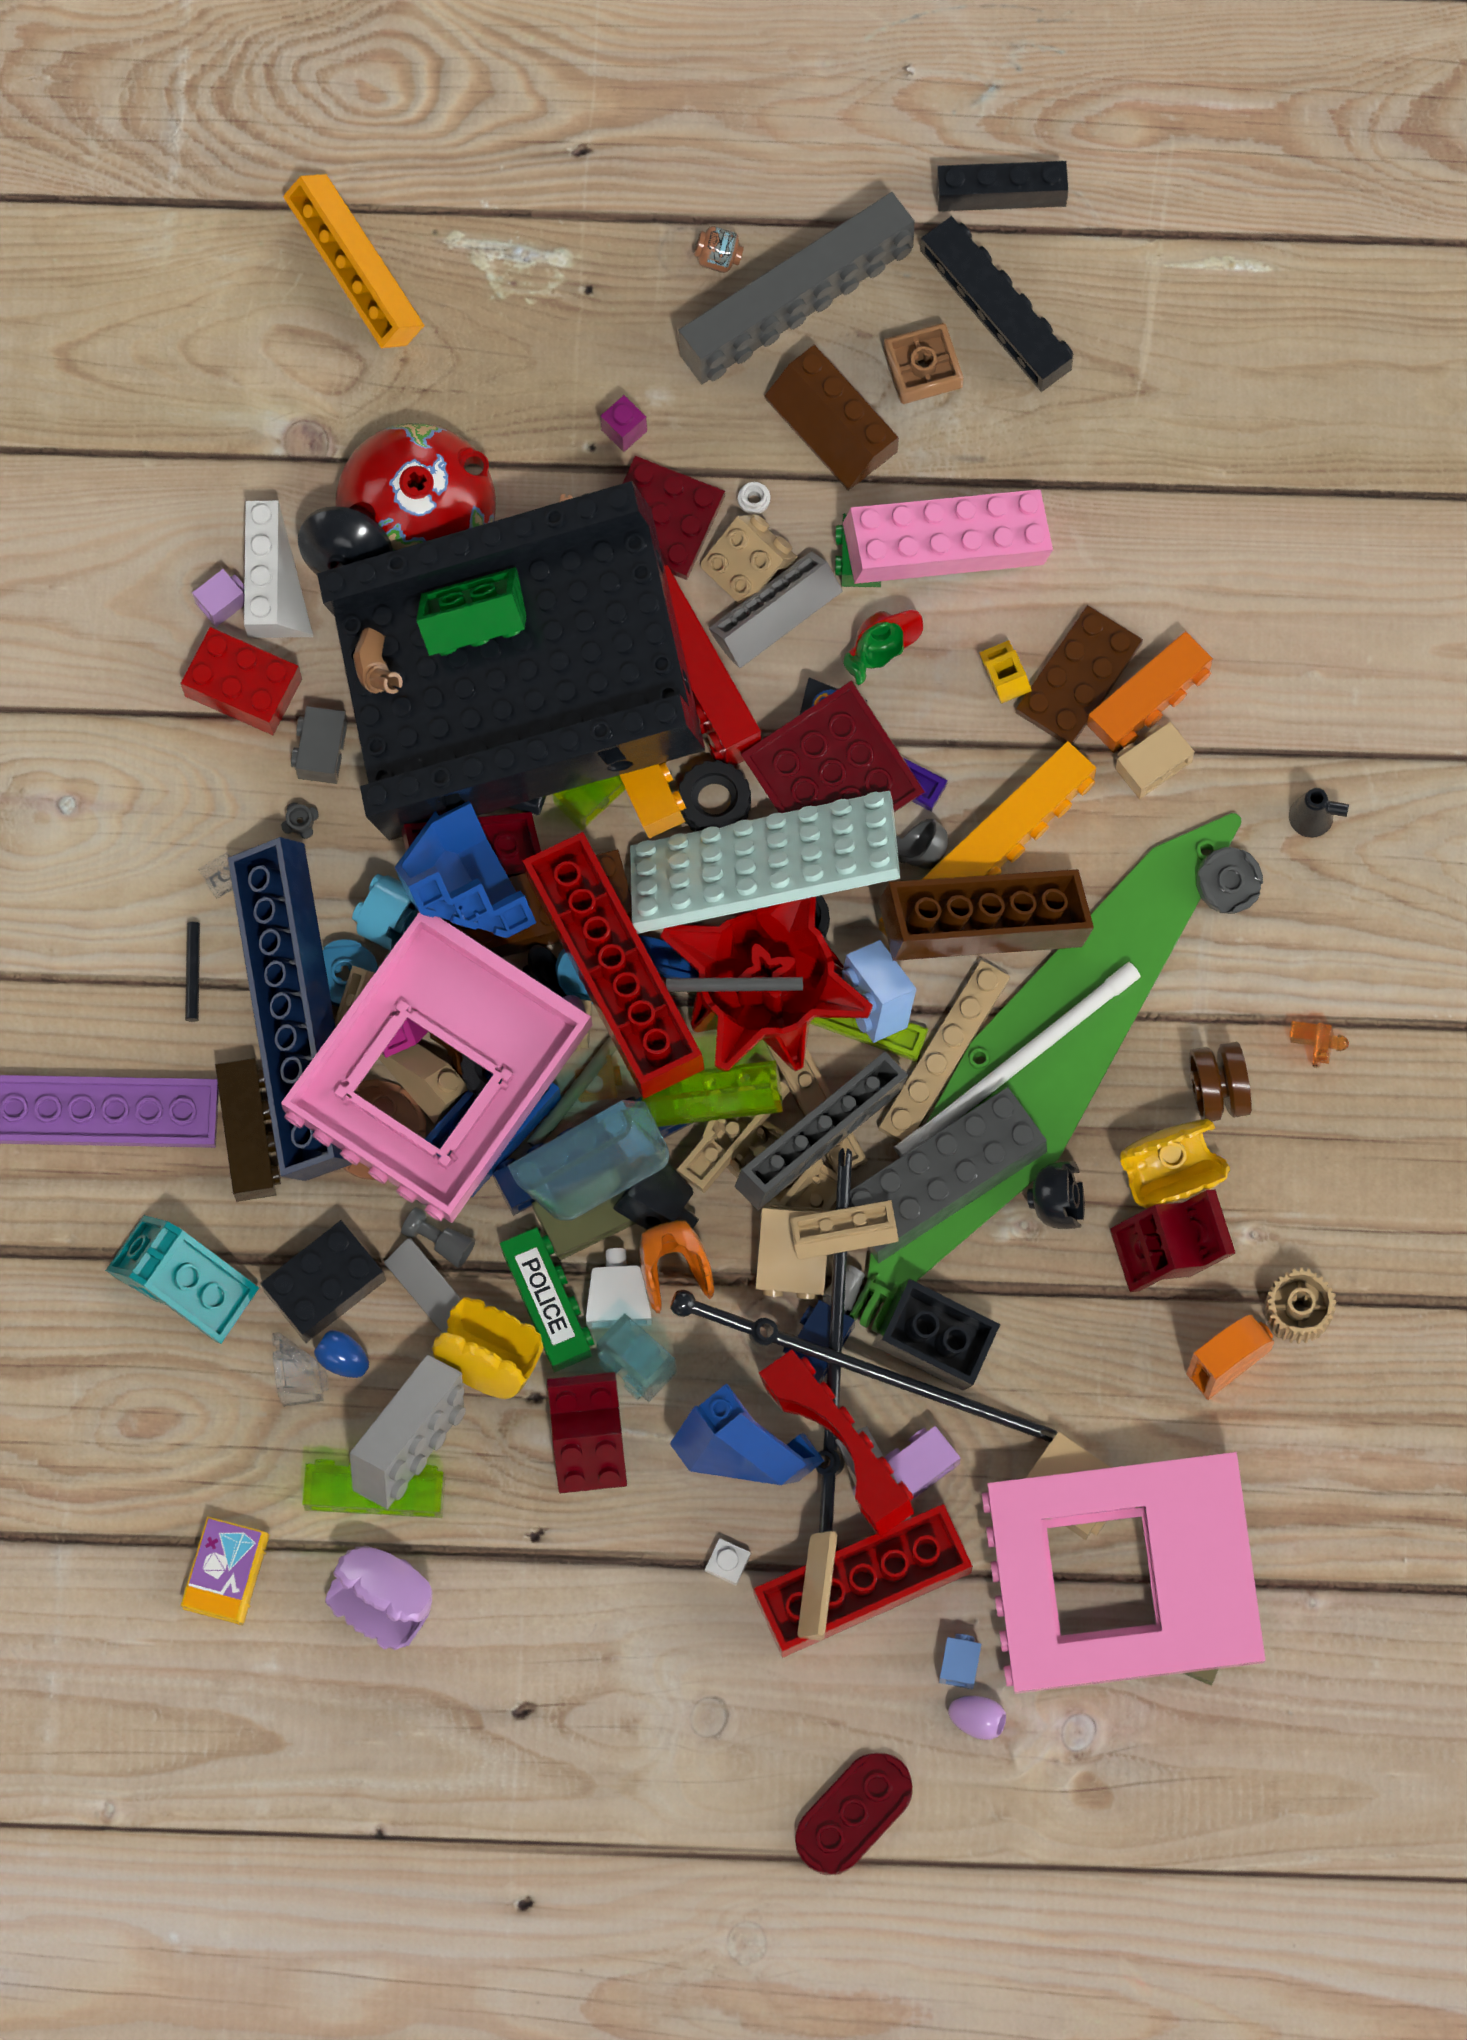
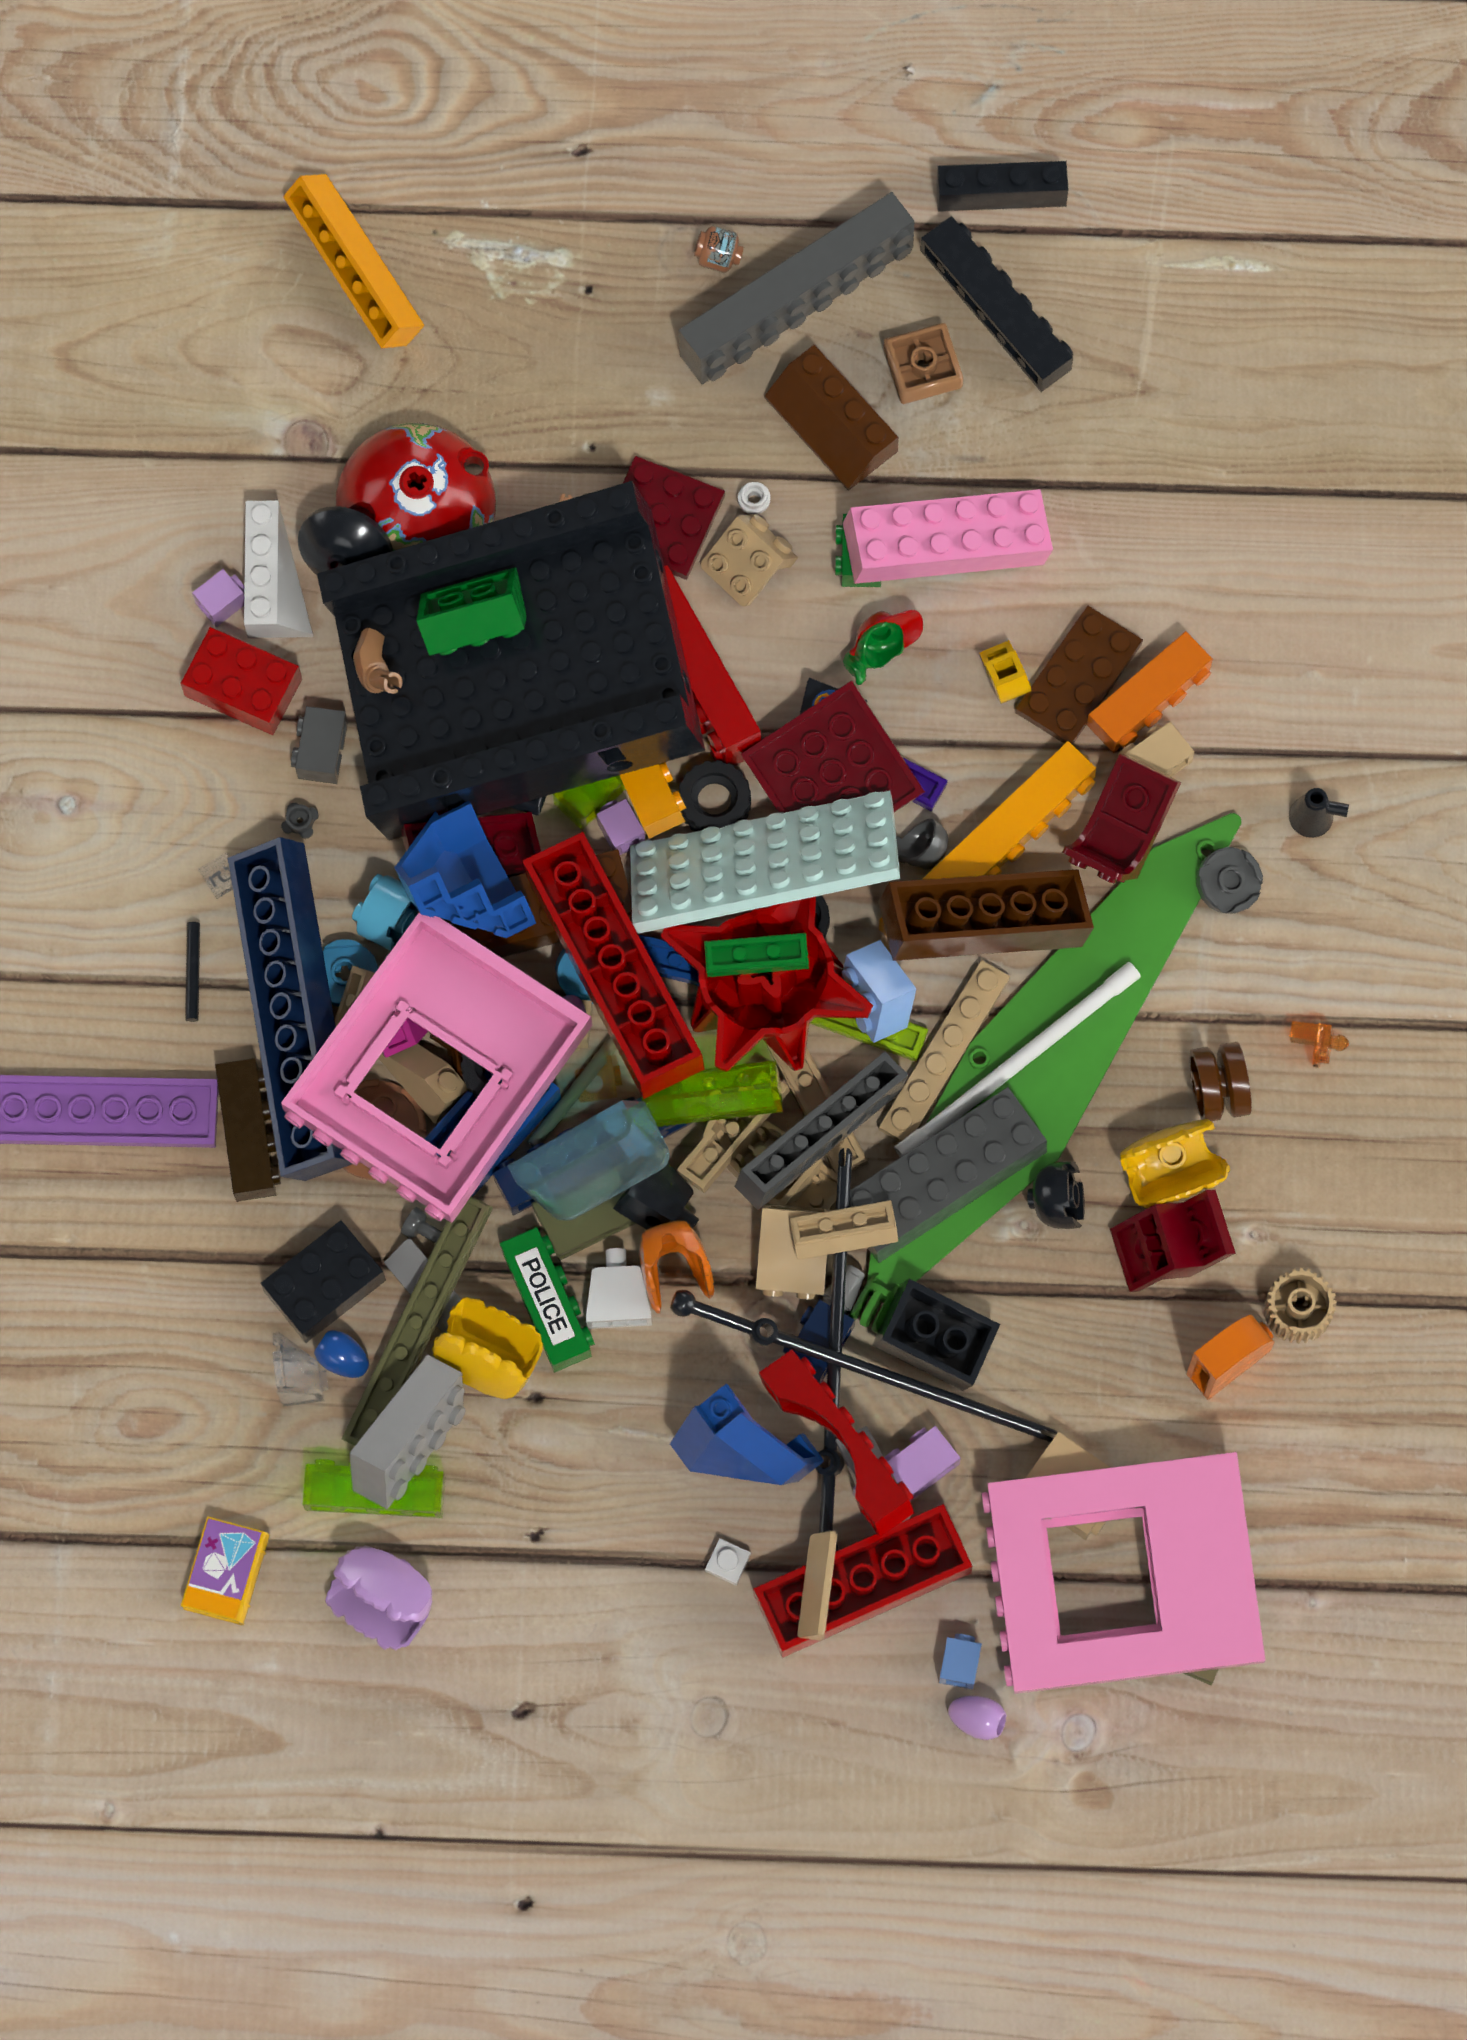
teal bracket [105,1215,259,1344] -> none
black piece [522,945,566,998] -> none
dark red bracket [547,1372,627,1494] -> none
clear light blue brick [597,1313,677,1402] -> none
magenta brick [600,395,647,452] -> none
dark grey bar [666,977,803,992] -> none
light grey brick [709,551,843,668] -> none
dark red tile [795,1753,913,1875] -> none
none -> olive tile [342,1197,493,1446]
none -> lavender brick [596,799,645,855]
none -> green tile [704,933,809,977]
none -> dark red bracket [1062,754,1181,884]

